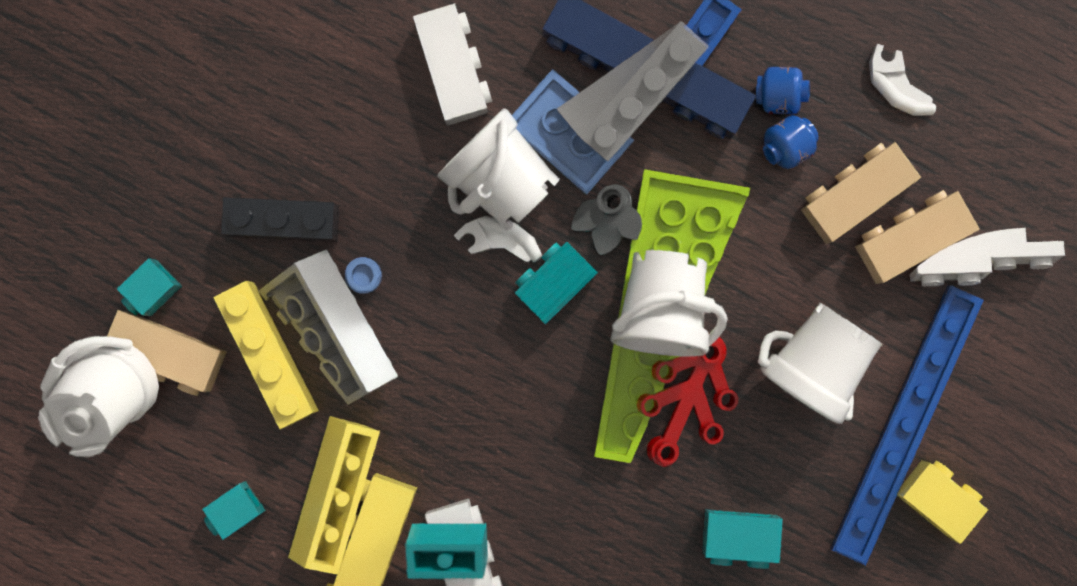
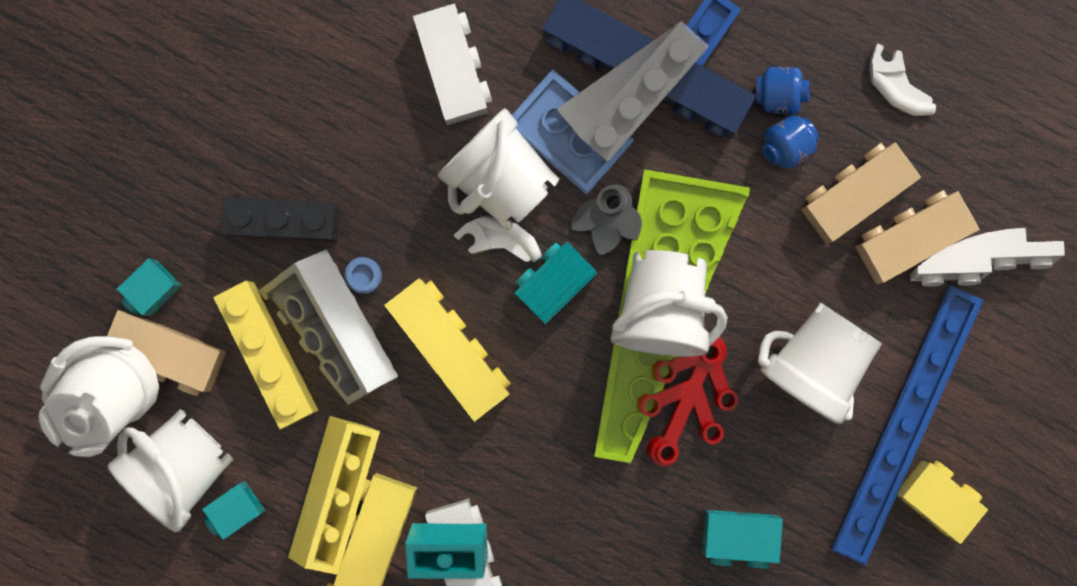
none -> white piece [108,409,233,532]
none -> light yellow brick [384,278,511,422]

